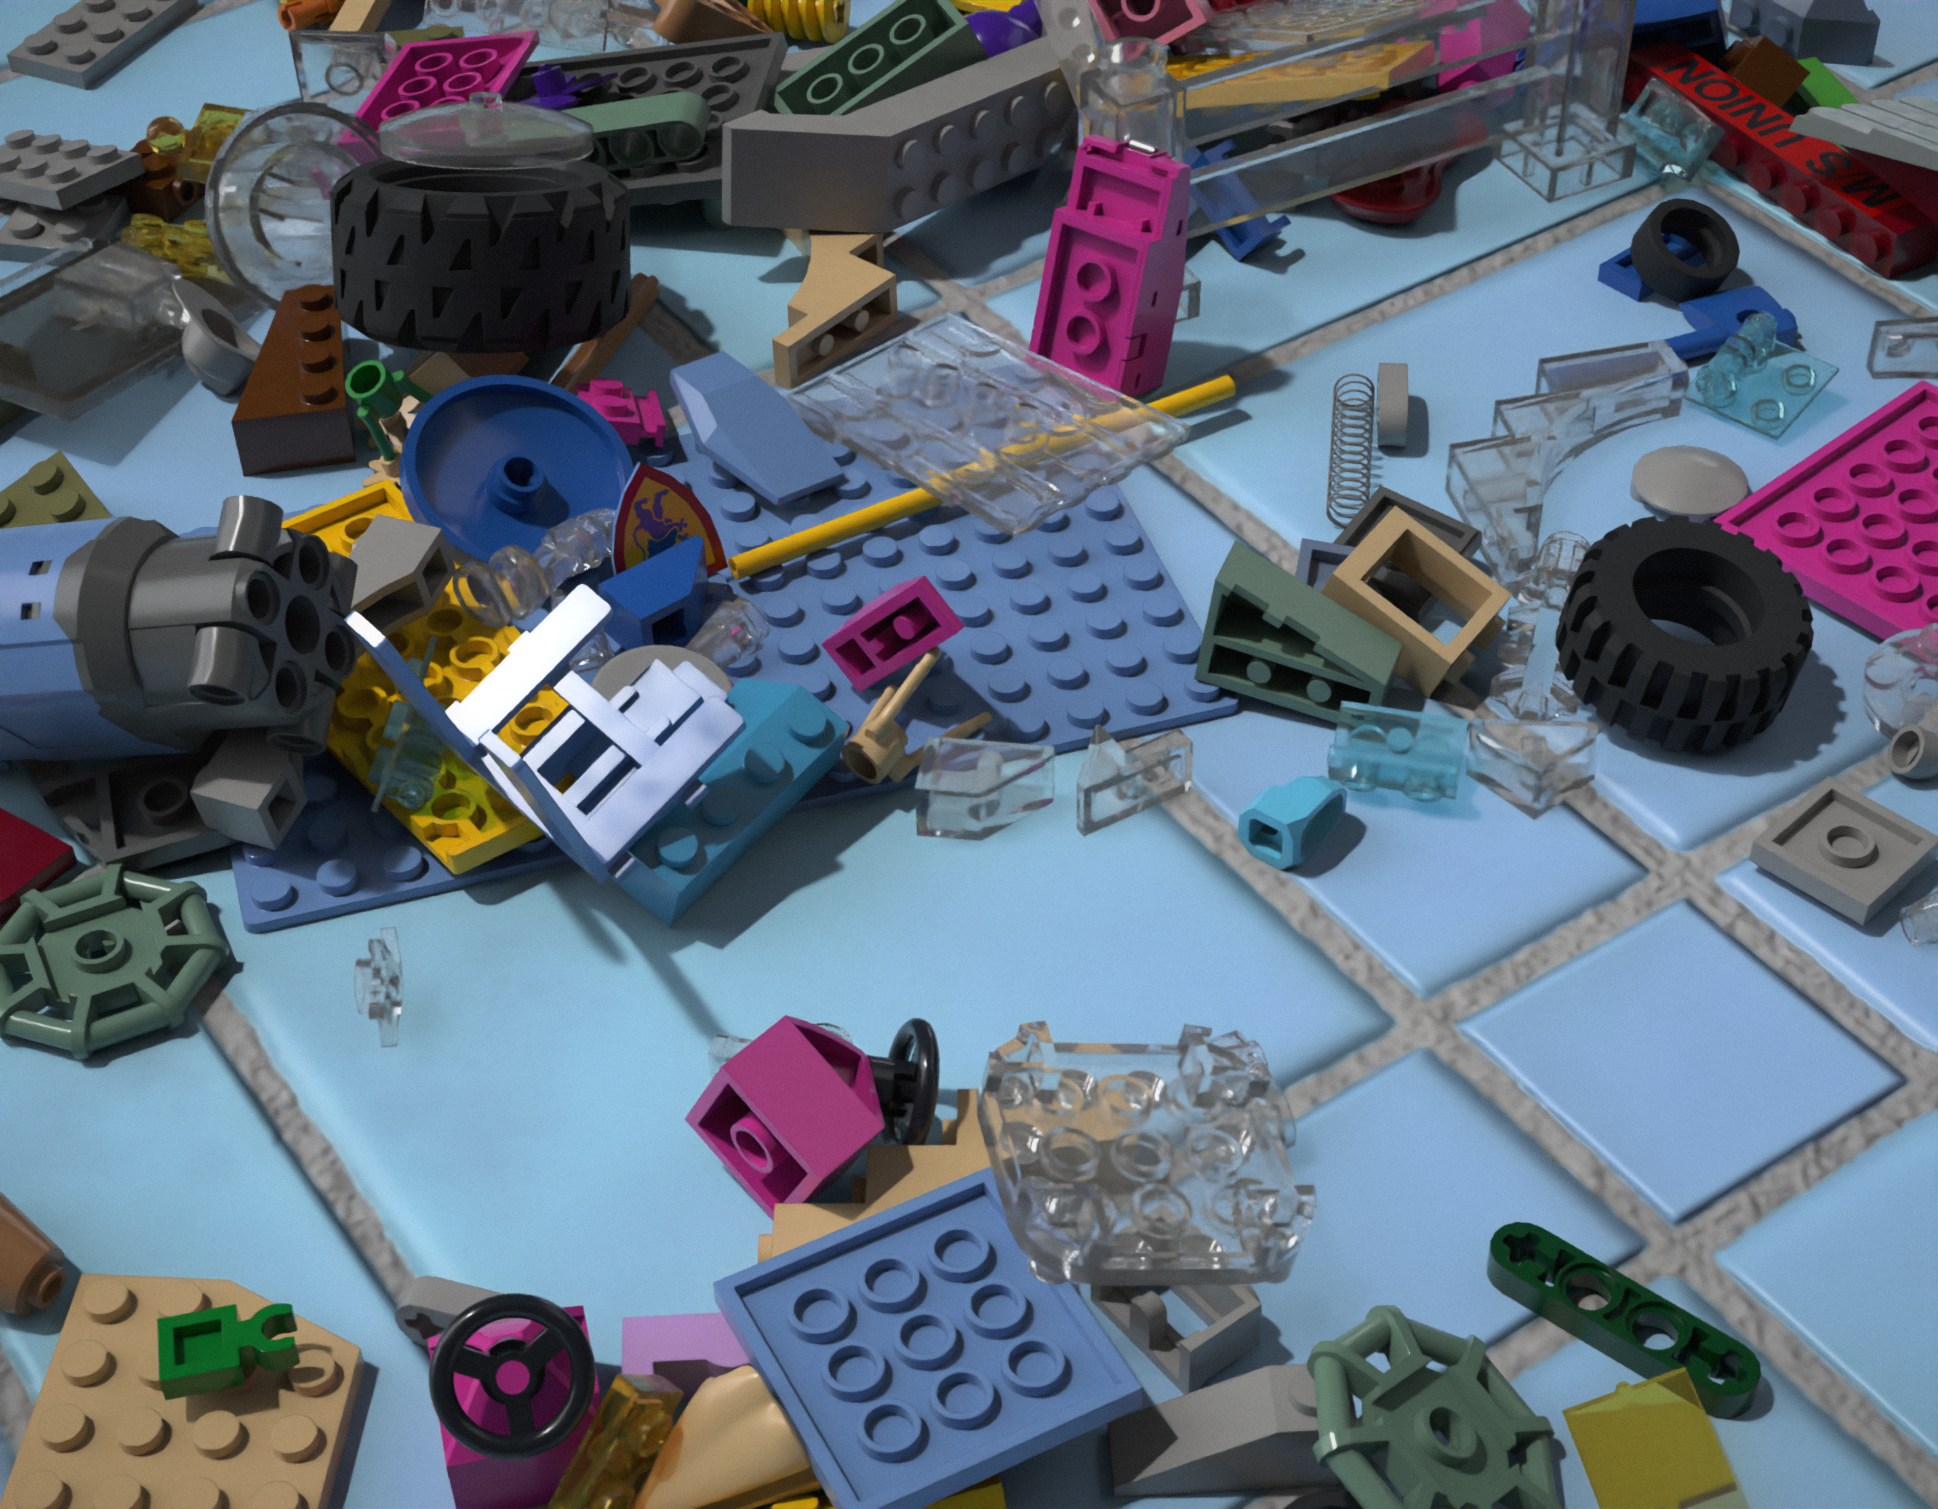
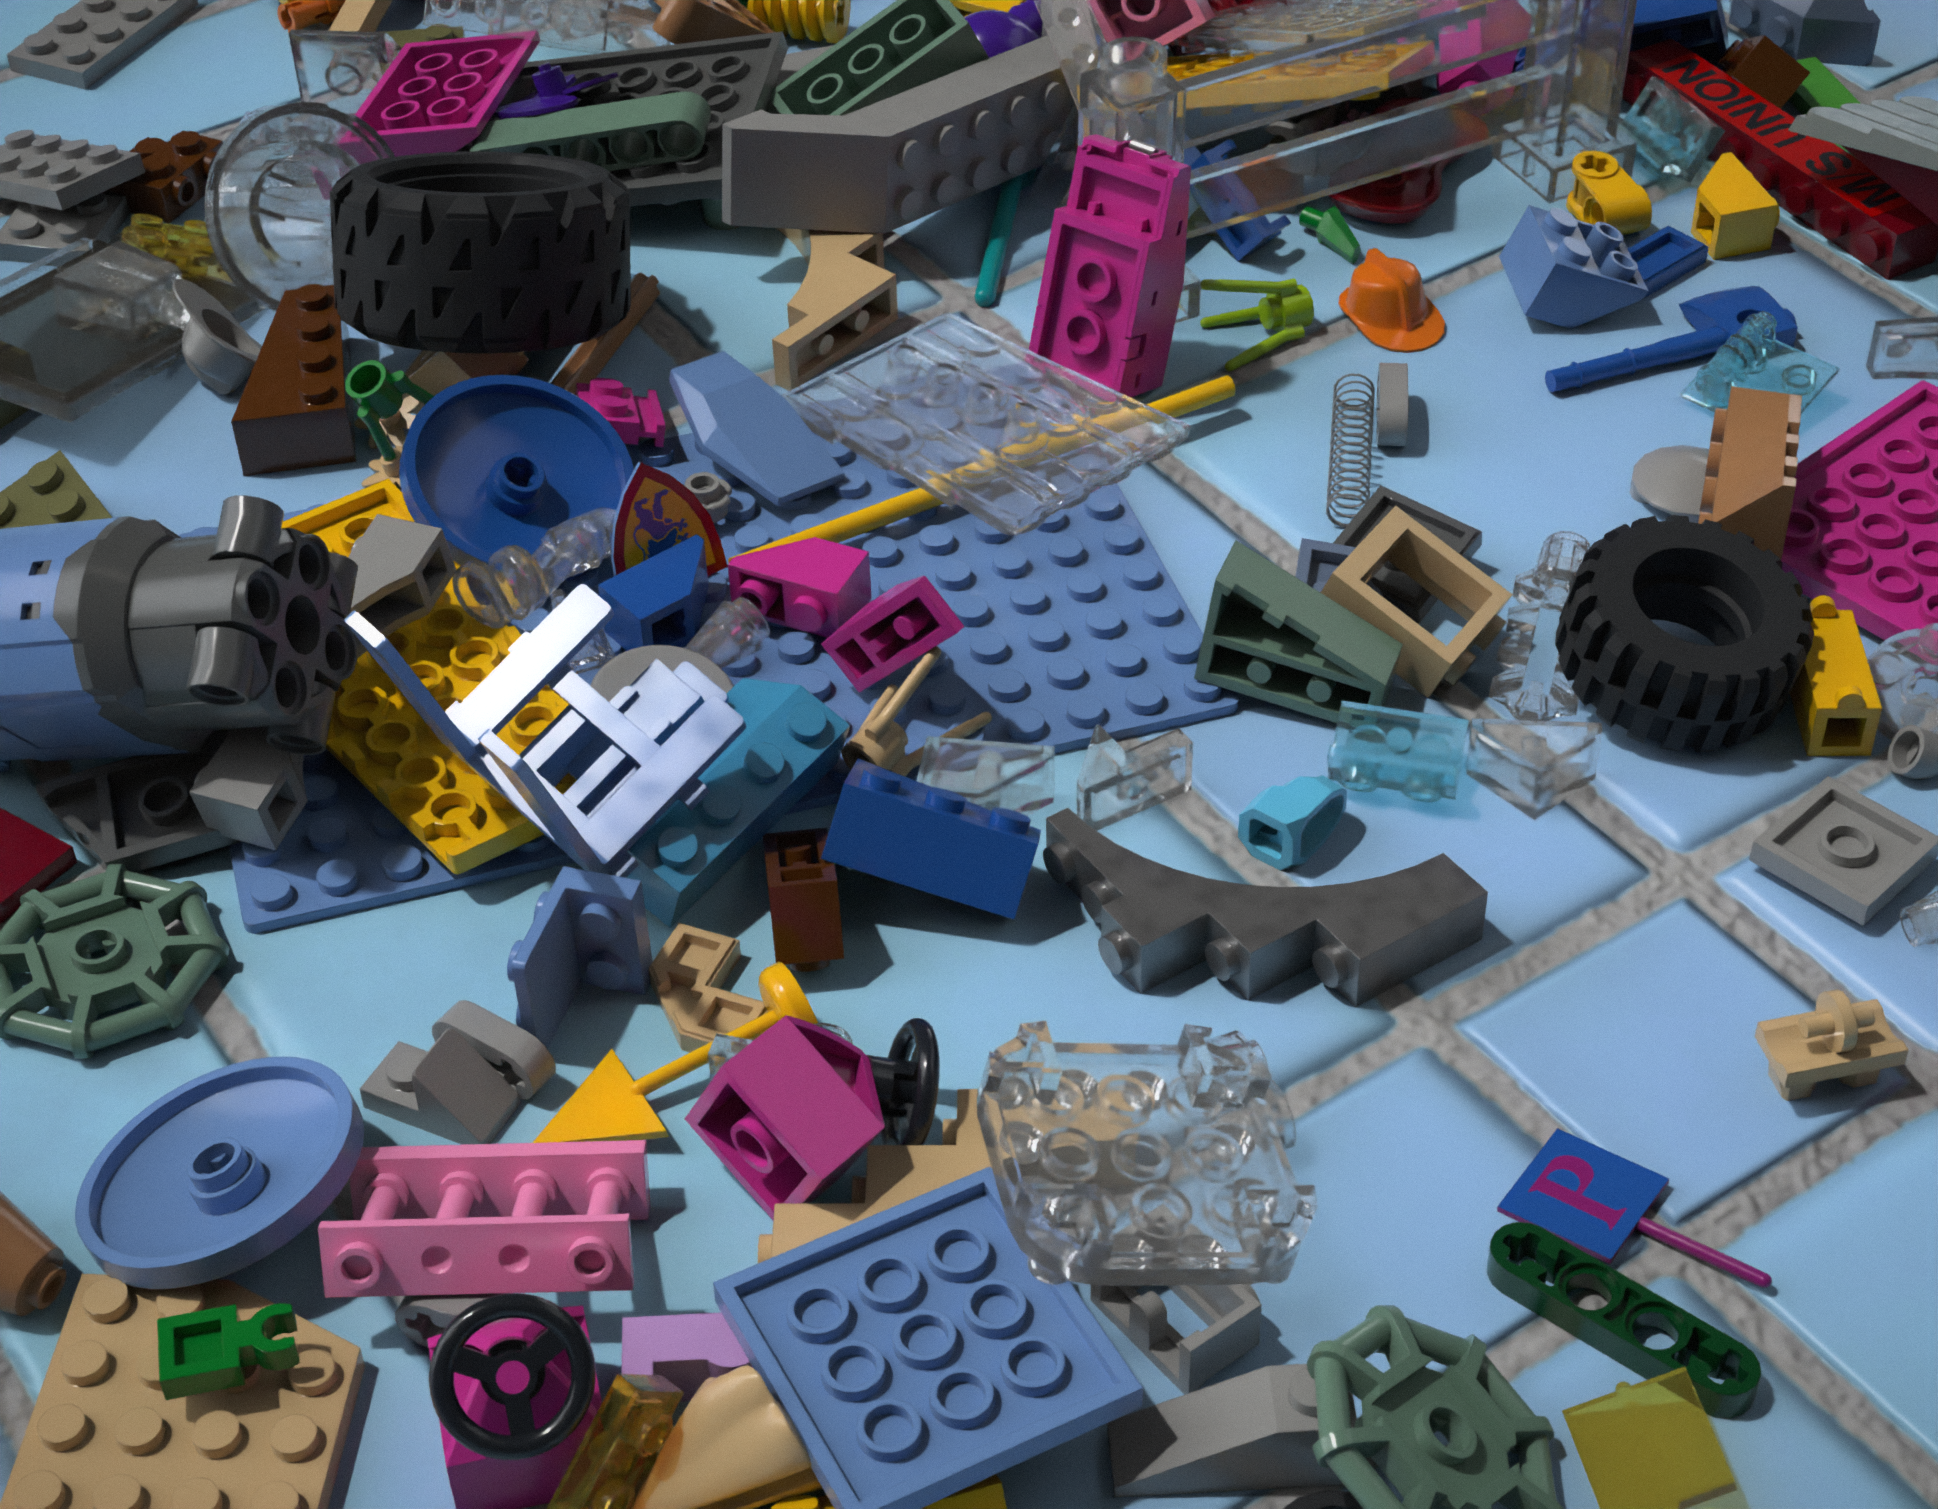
clear yellow plate [146,103,255,186] -> none
clear animal [354,927,405,1047] -> none
clear light blue hinge [367,635,448,813] -> none
clear dish [379,92,594,170] -> none
clear arch [1445,339,1690,594] -> none
black tyre [1630,198,1740,303] -> none
none -> medium blue dish [75,1056,364,1289]
none -> bright pink fence [318,1140,651,1298]
none -> light grey slope [359,1027,521,1145]
none -> light grey beam [432,1000,556,1100]
none -> medium blue bracket [507,866,653,1049]
none -> yellow piece [532,962,819,1143]
none -> tan tile [649,923,767,1063]
none -> light grey plate [684,472,732,523]
none -> dark pink slope [728,537,872,638]
none -> reddish brown slope [763,827,844,972]
none -> blue wedge [821,758,1041,920]
none -> teal piece [974,168,1036,307]
none -> flat silver arch [1043,808,1488,1008]
none -> lime plant [1200,278,1314,371]
none -> green bar [1299,206,1361,265]
none -> orange piece [1338,248,1445,353]
none -> blue piece [1497,1128,1772,1288]
none -> medium blue slope [1499,205,1648,329]
none -> yellow piece [1566,151,1652,235]
none -> yellow slope [1691,152,1780,260]
none -> medium nougat wedge [1698,386,1802,559]
none -> tan hips [1755,989,1909,1101]
none -> yellow brick [1790,595,1882,756]

